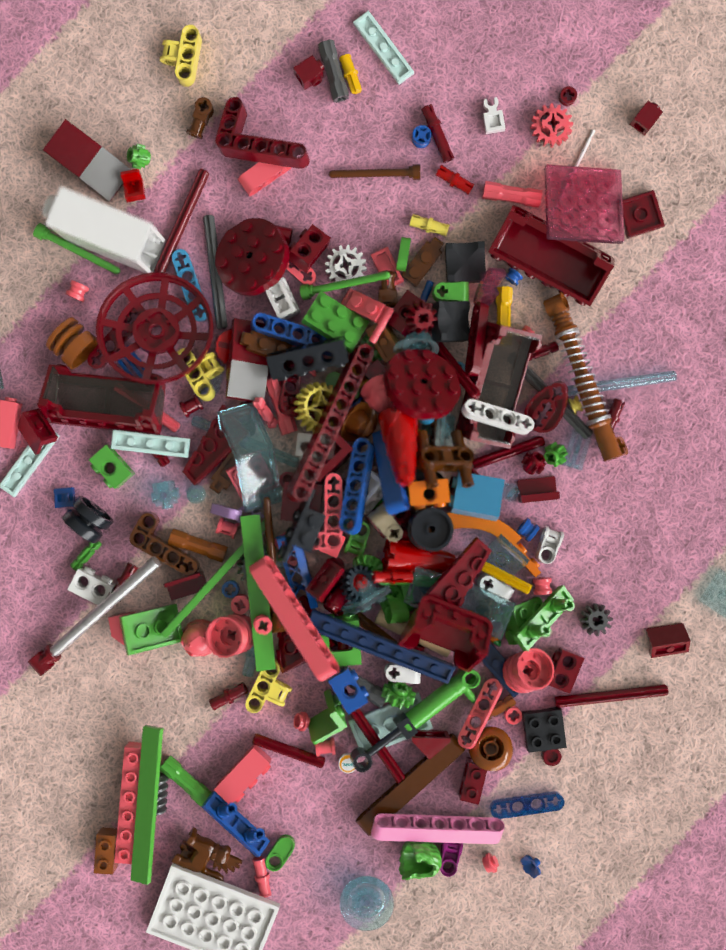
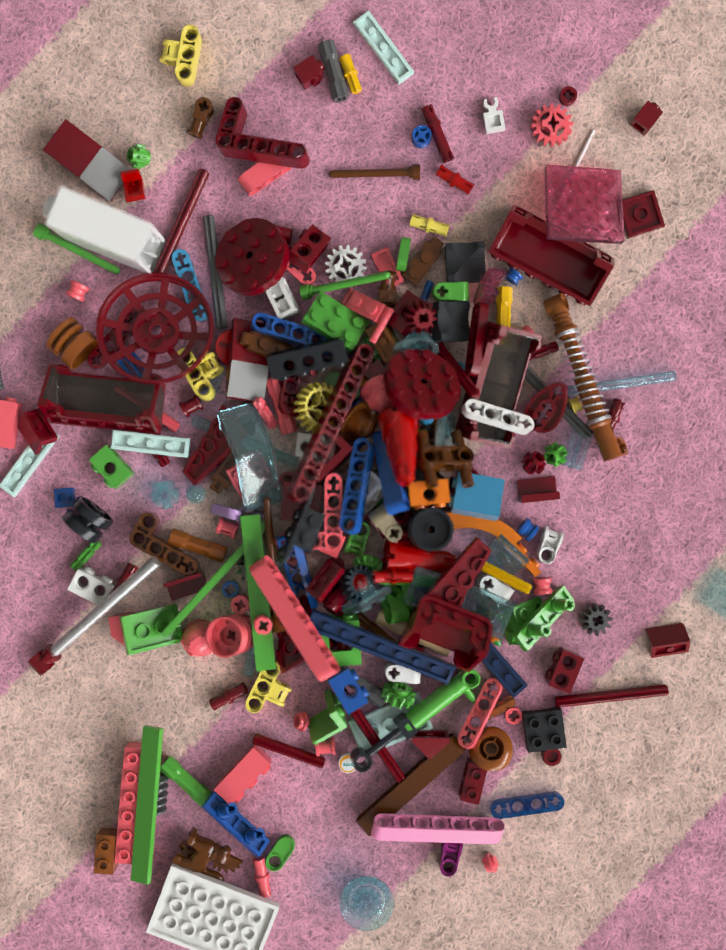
bright green hair [399,841,442,881] -> none
dark red axle [472,436,545,469] -> none
coral axle [482,181,542,208] -> none
clear light blue plate [502,483,520,502] -> none
coral wheel [503,648,554,693] -> none
blue plant [521,855,541,878] -> none

